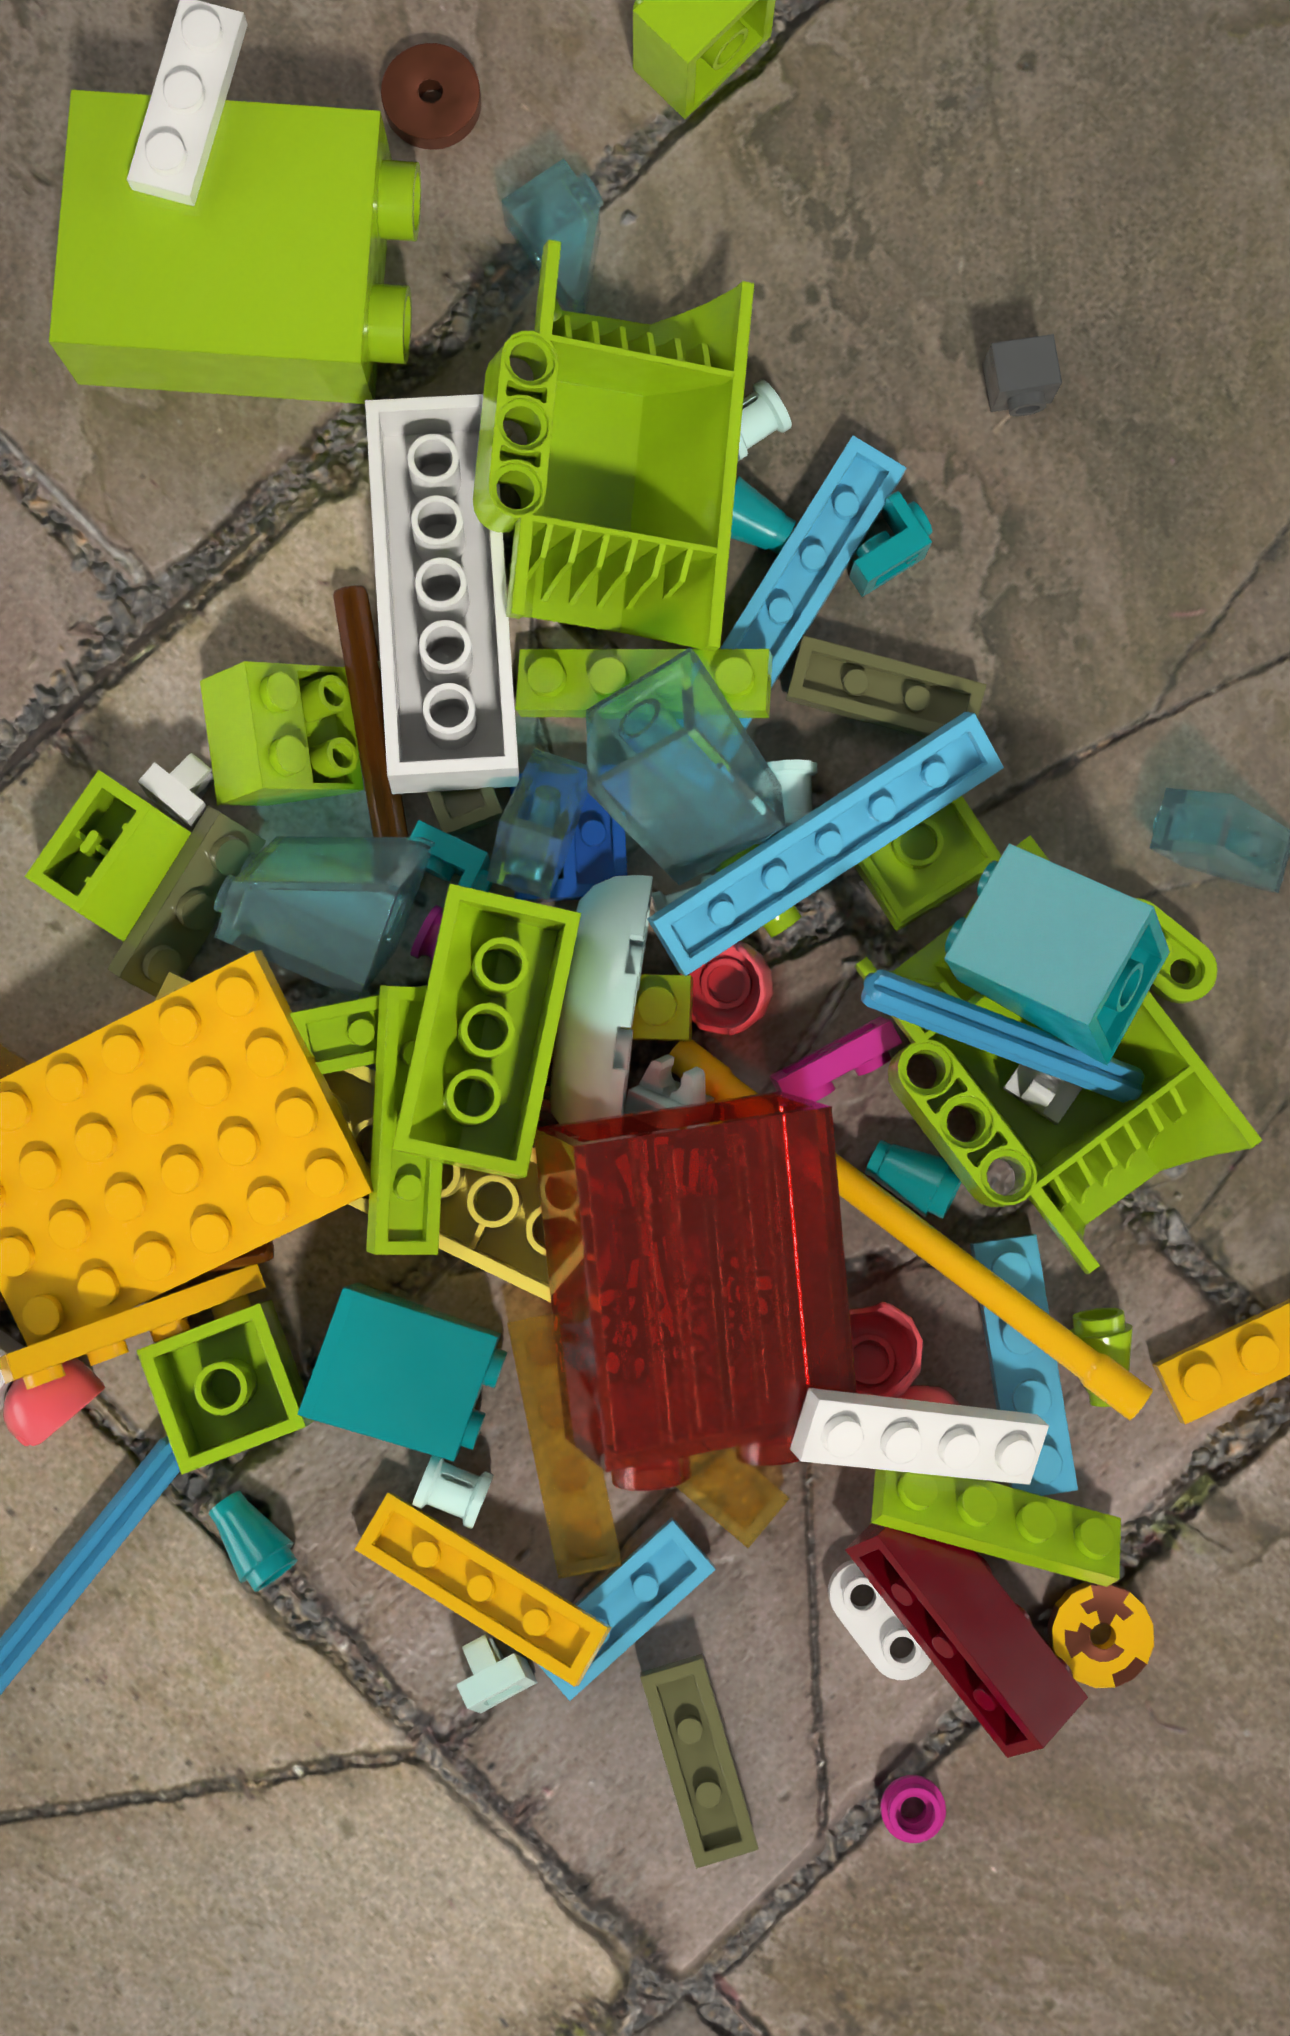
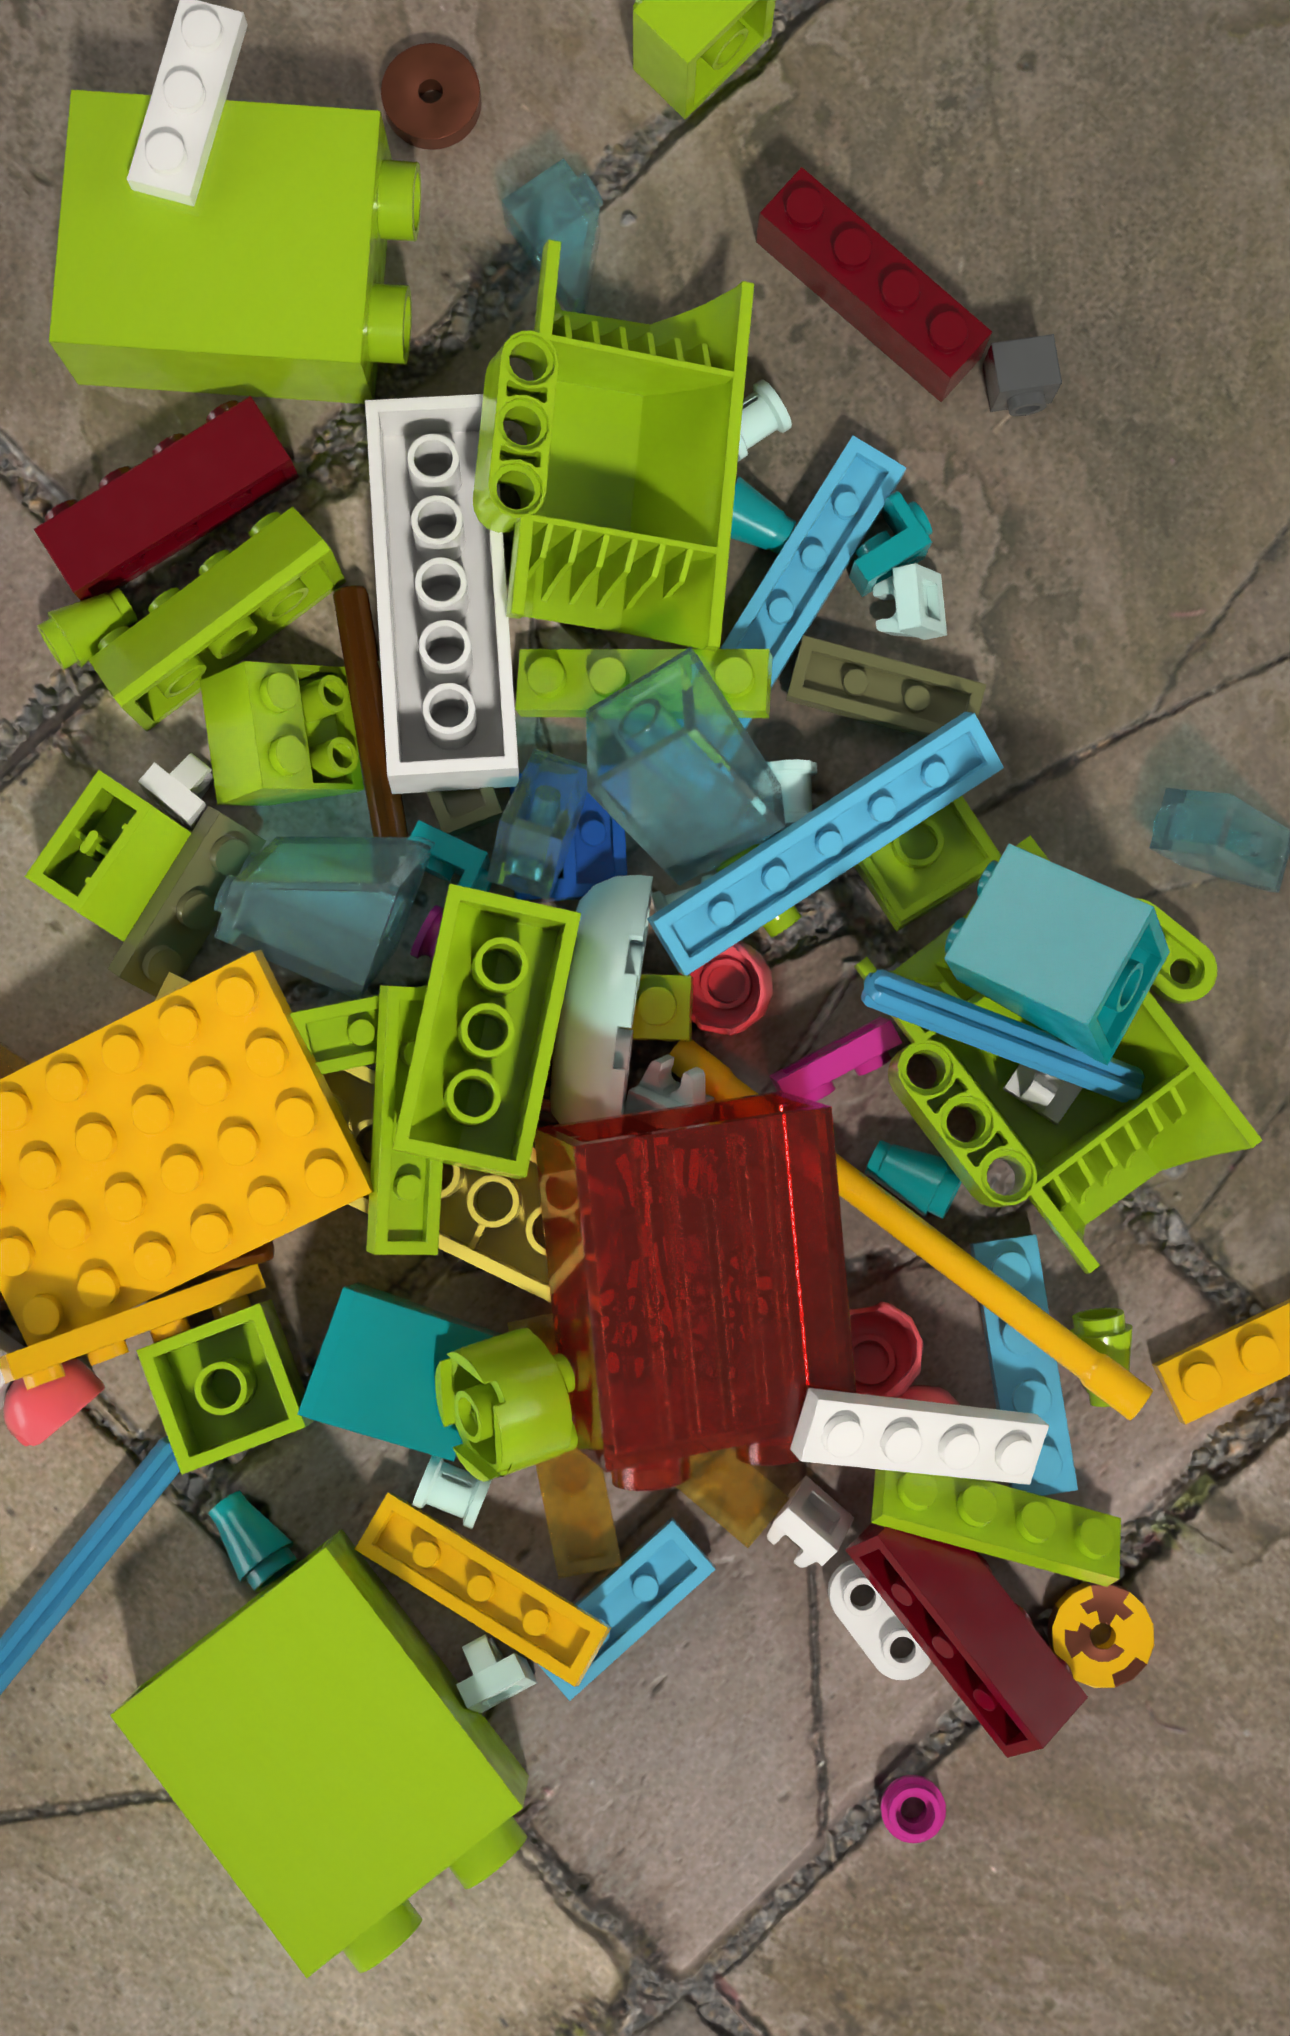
olive plate [640,1654,759,1869] -> none
none -> dark red brick [34,396,299,601]
none -> lime cone [37,588,138,670]
none -> lime slope [88,506,346,731]
none -> lime brick [110,1529,529,1978]
none -> lime brick [435,1328,578,1482]
none -> dark red brick [756,167,992,402]
none -> white tile [767,1476,854,1568]
none -> light aqua tile [873,563,947,640]

